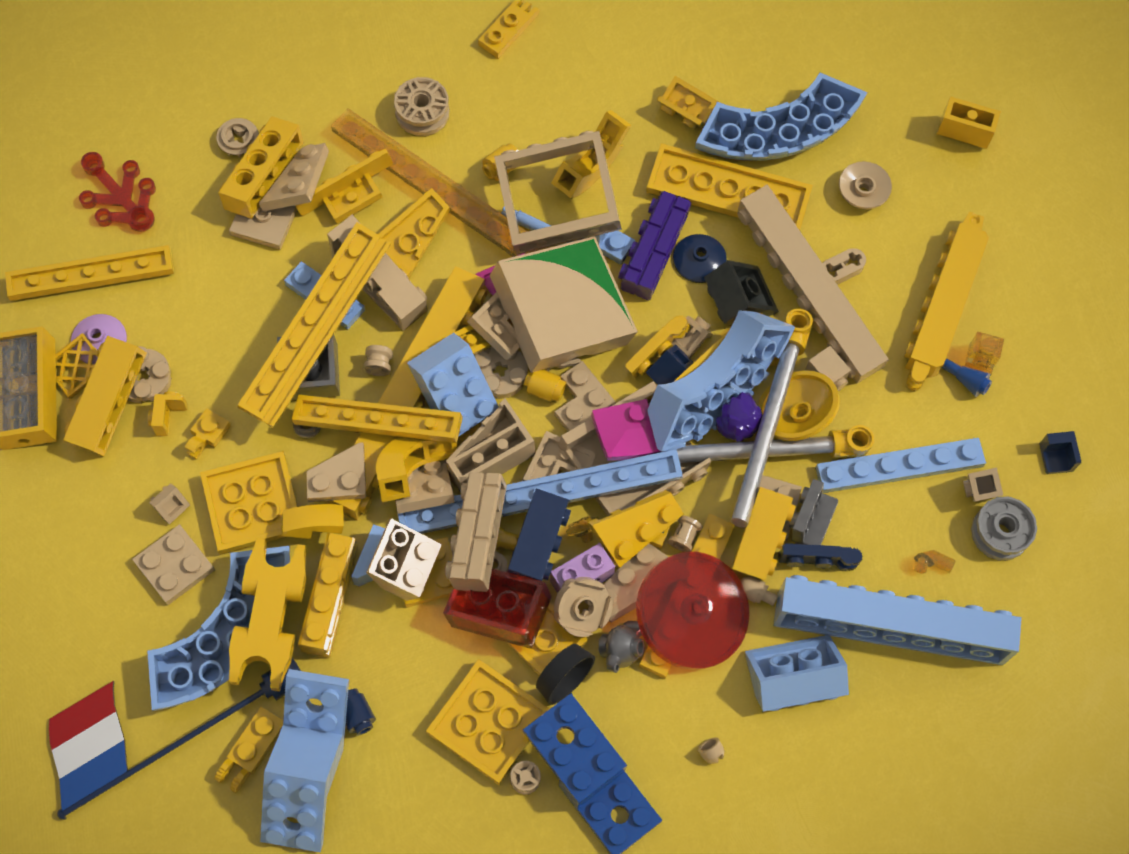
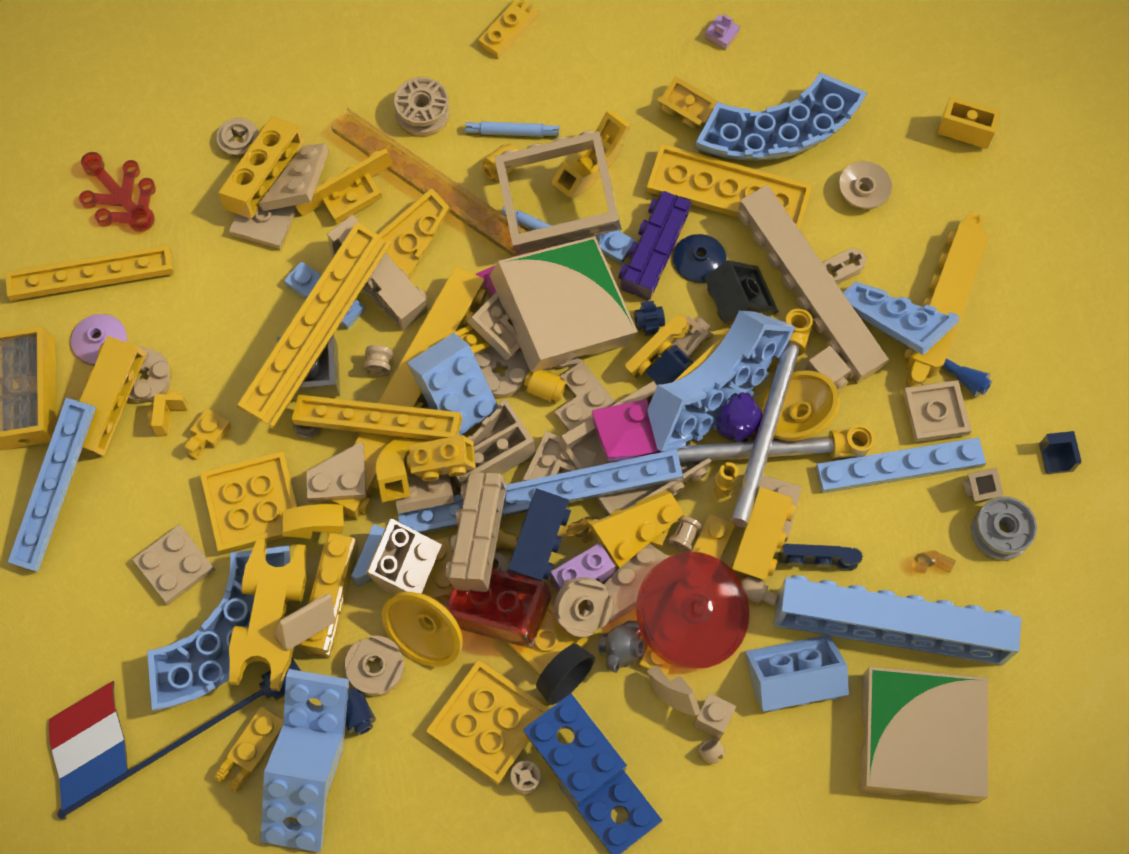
yellow window [56,333,98,399] -> none
tan tile [149,483,190,525] -> none
flat silver bracket [789,479,838,545] -> none
clear yellow brick [965,331,1004,376] -> none
none -> light blue plate [8,398,96,572]
none -> tan slope [274,594,335,650]
none -> tan plate [345,635,404,696]
none -> yellow dish [382,591,463,667]
none -> yellow brick [407,435,476,481]
none -> light blue piece [465,121,559,138]
none -> dark blue gear [634,301,665,336]
none -> tan slope [647,665,700,716]
none -> tan brick [693,693,736,740]
none -> lavender tile [704,14,740,50]
none -> yellow pin [714,462,738,498]
none -> light blue wing [843,281,959,355]
none -> tan tile [860,667,988,803]
none -> tan plate [903,380,971,443]

